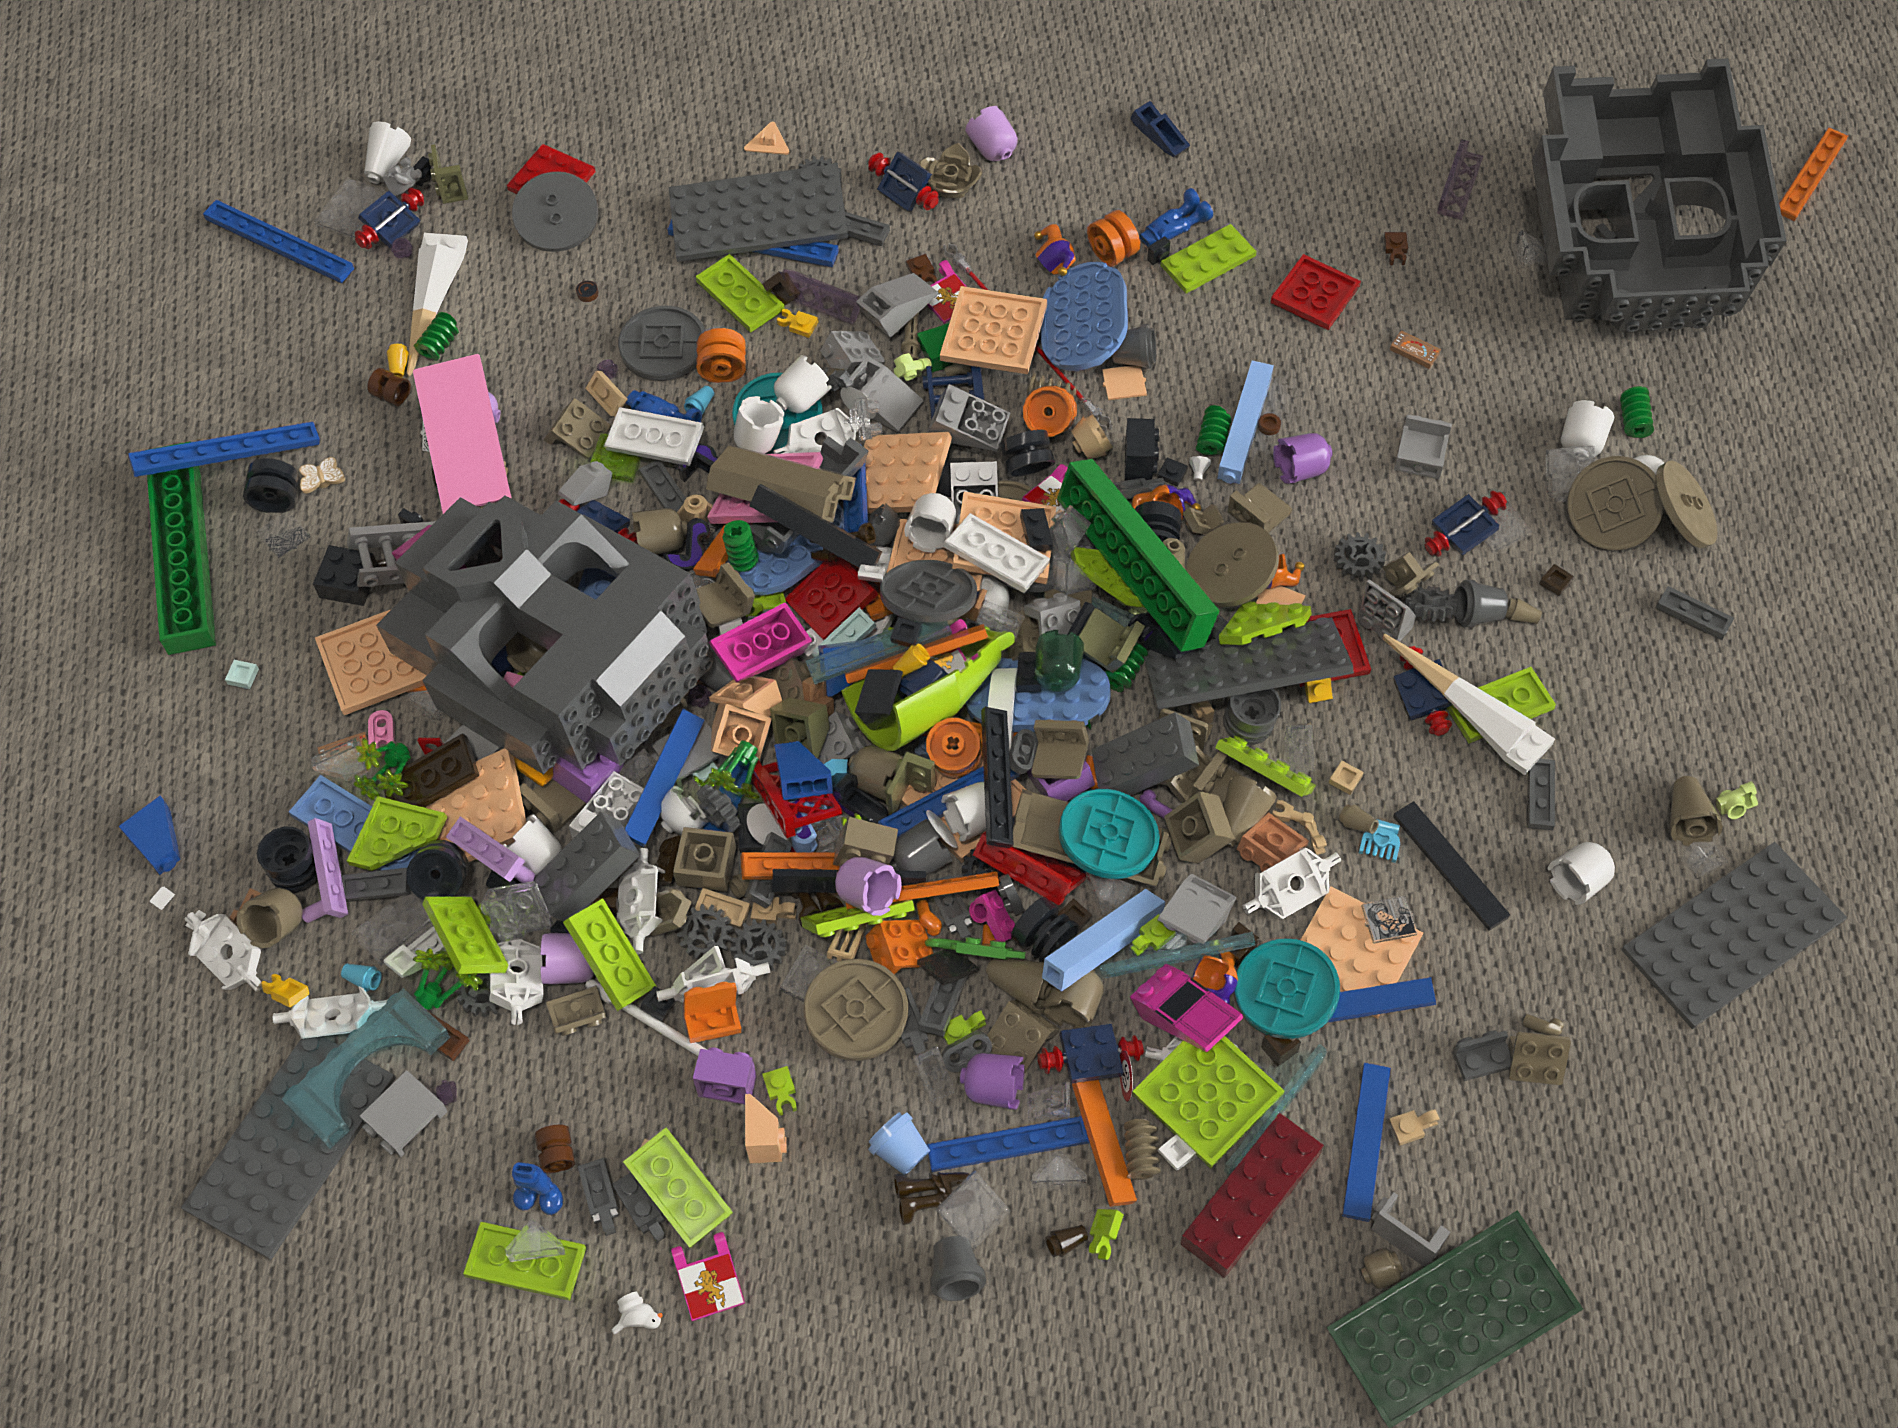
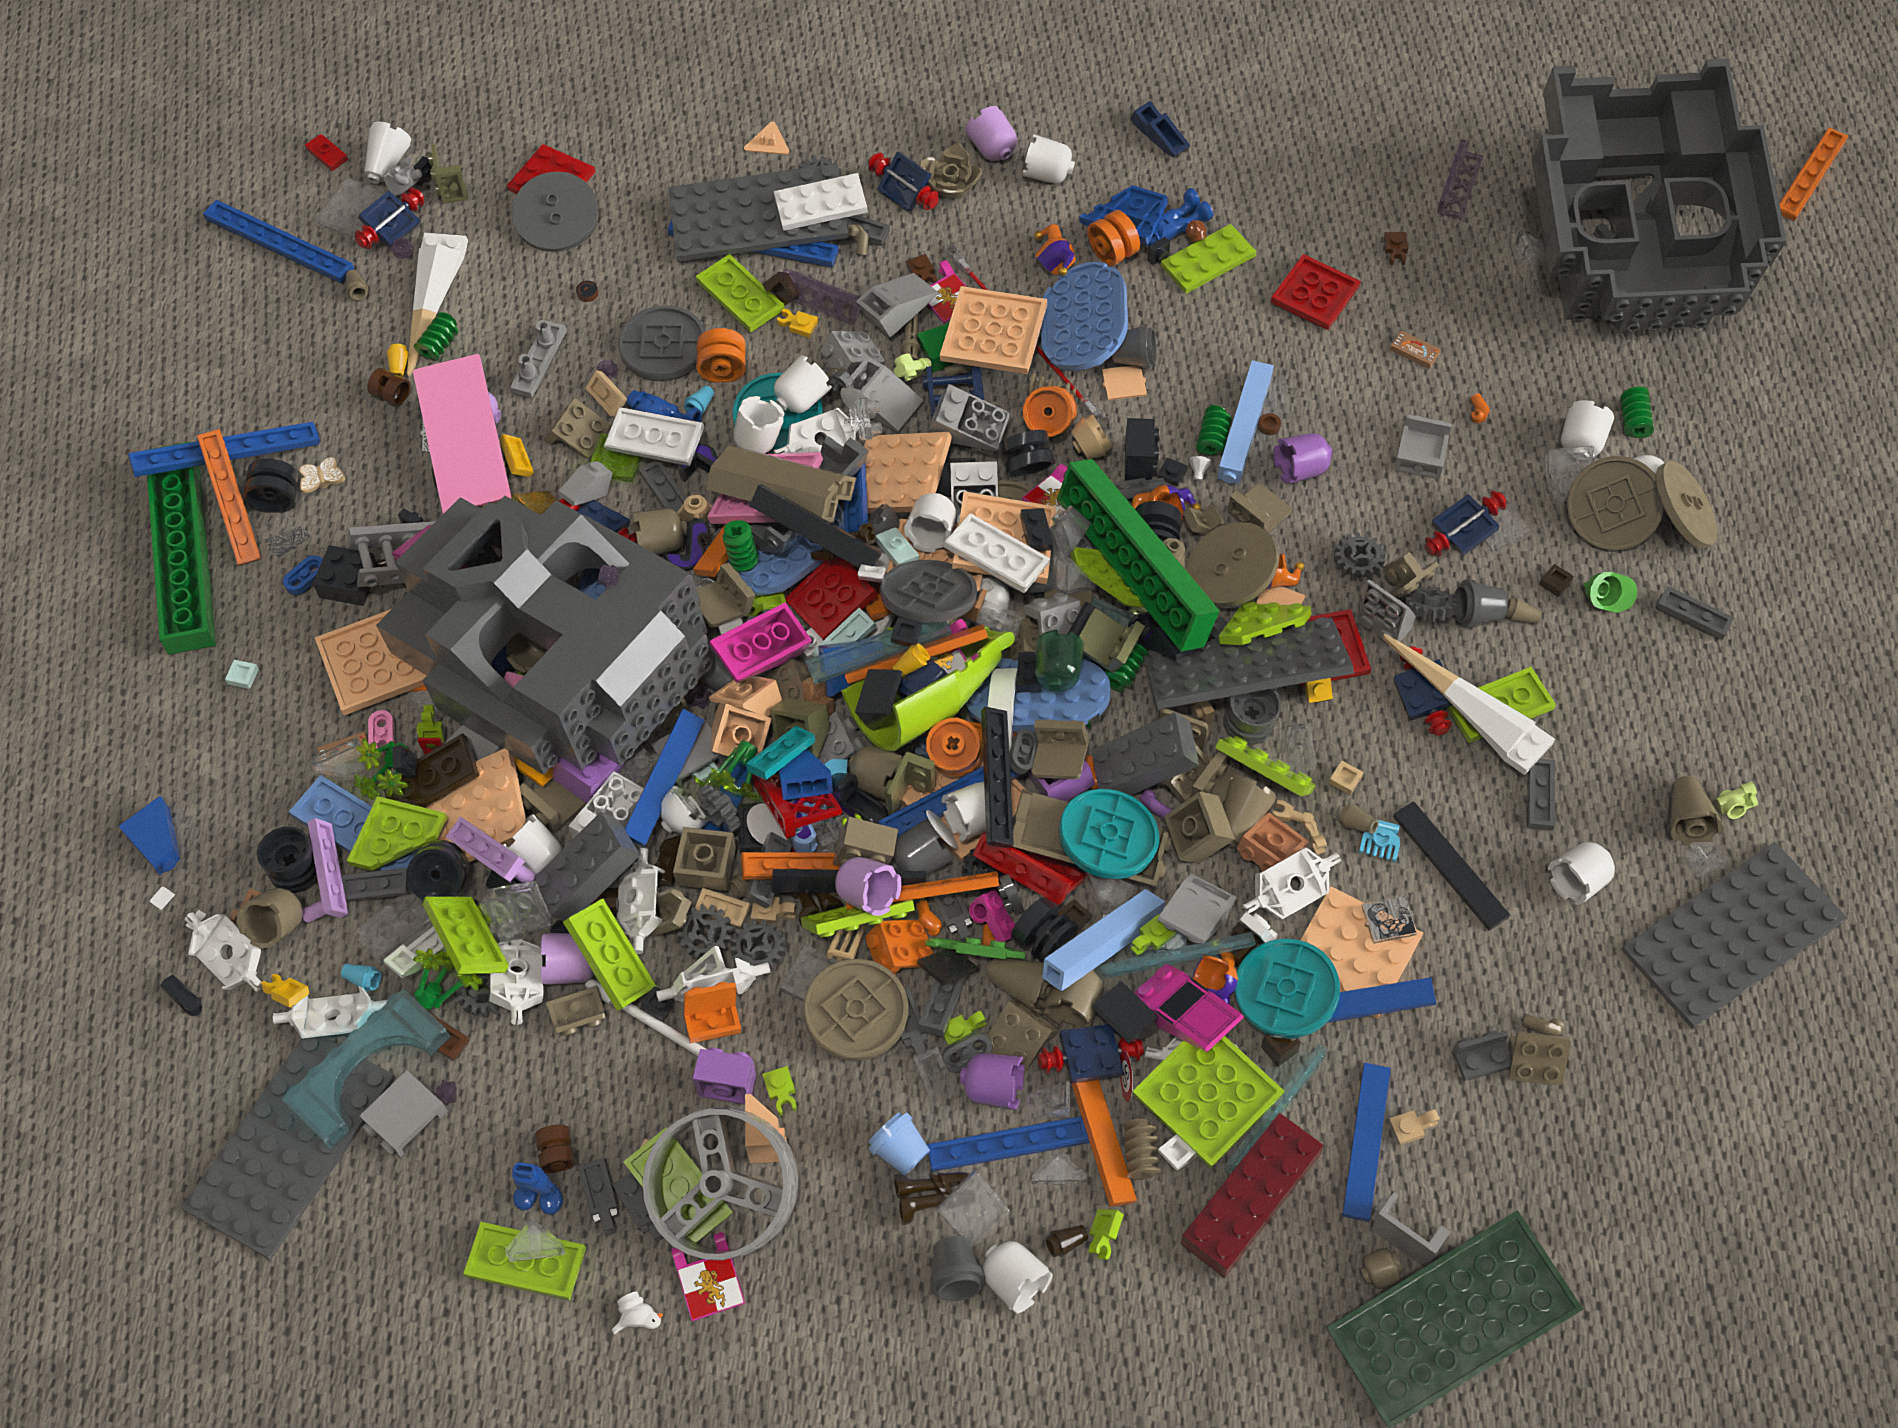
none -> black bar [160,975,202,1016]
none -> orange tile [197,429,261,566]
none -> blue plate [283,555,323,595]
none -> red plate [305,134,348,171]
none -> dark tan cone [345,270,368,300]
none -> black plate [392,745,417,779]
none -> lime plate [417,704,446,748]
none -> yellow plate [499,434,534,477]
none -> light grey plate [510,320,567,398]
none -> clear yellow plate [511,491,558,513]
none -> clear purple plate [598,564,619,589]
none -> light grey wheel [643,1108,798,1260]
none -> teal plate [746,726,815,780]
none -> white plate [774,173,868,231]
none -> dark tan arm [847,224,869,255]
none -> light aqua plate [876,527,919,566]
none -> white cylinder [983,1241,1053,1314]
none -> white cylinder [1022,134,1075,184]
none -> blue wing [1079,185,1168,245]
none -> black slope [1092,981,1158,1043]
none -> dark orange plate [1186,220,1207,242]
none -> white plate [1240,912,1278,943]
none -> orange arm [1470,393,1490,423]
none -> bright green piece [1583,572,1637,612]

